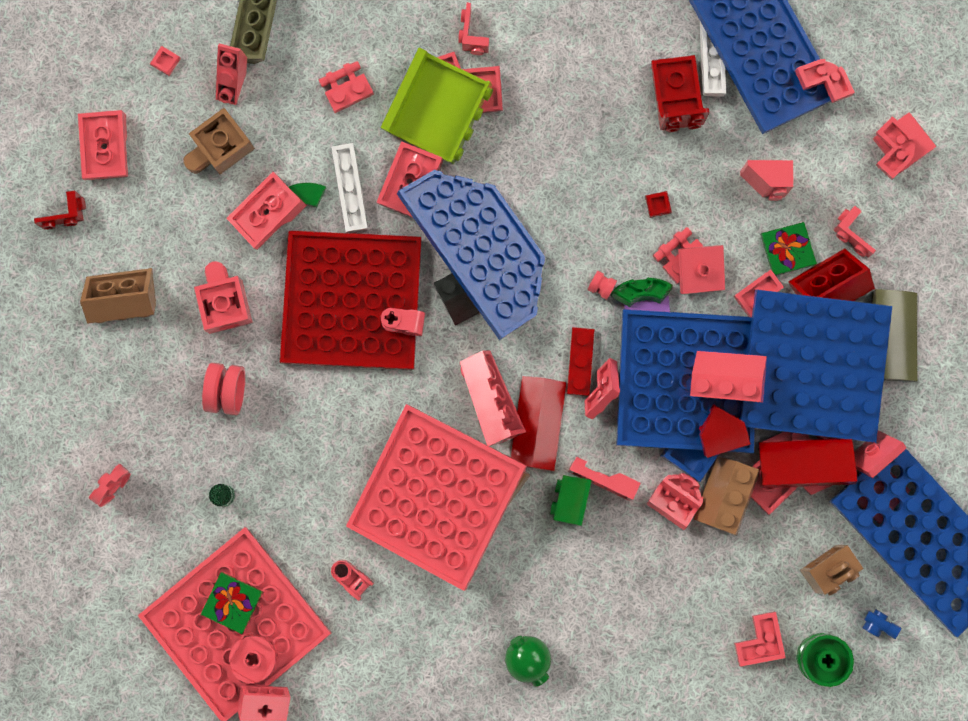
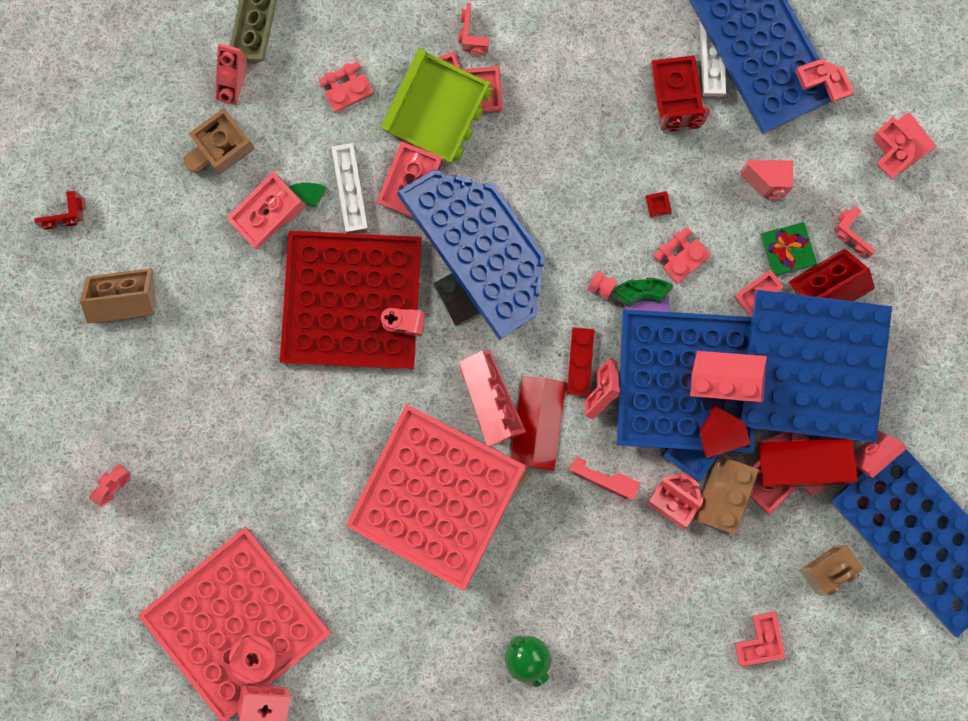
coral piece [78,110,128,180] -> none
coral tile [150,46,181,76] -> none
coral brick [194,261,253,334] -> none
tile [201,572,263,634] -> none
coral wheel [202,363,245,416] -> none
clear green wheel [209,484,235,507] -> none
coral piece [331,559,374,601] -> none
green slope [550,475,592,526] -> none
coral plate [678,245,725,294] -> none
green wheel [796,633,854,687] -> none
blue plate [862,609,902,639] -> none
olive slope [872,289,917,382] -> none

